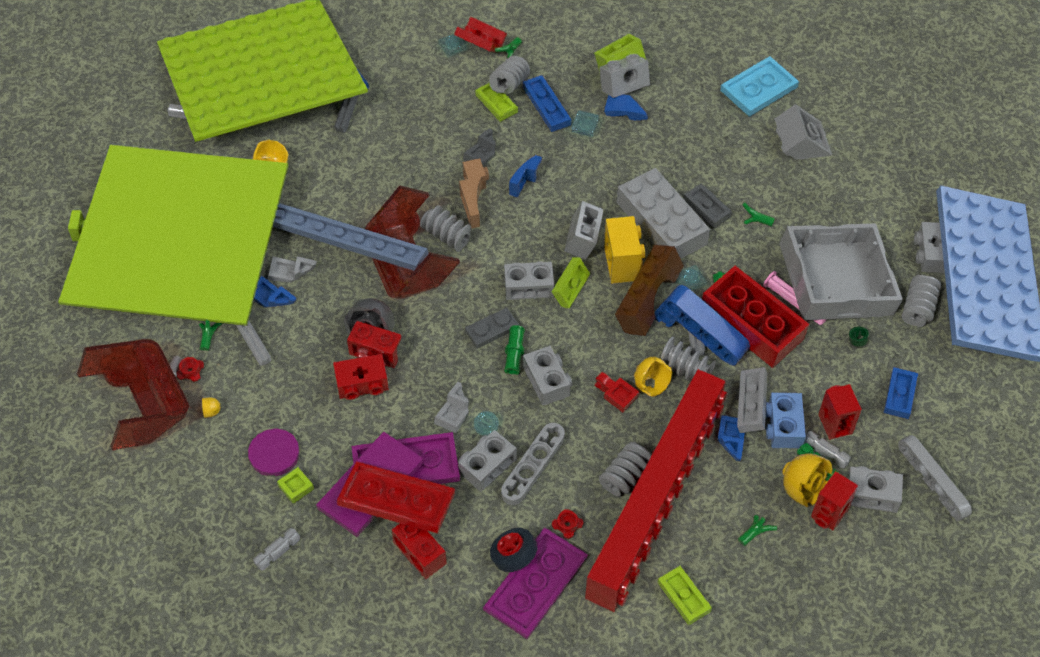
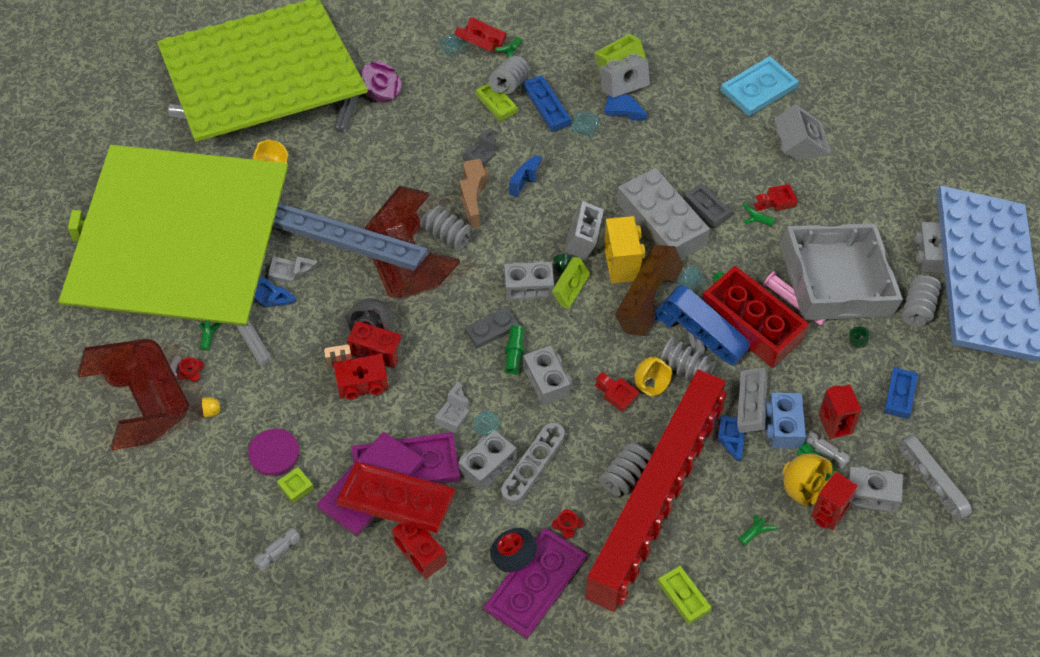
none -> light nougat tile [324,344,352,368]
none -> magenta tile [360,61,402,102]
none -> dark green hinge [553,254,572,273]
none -> red plate [753,184,798,211]

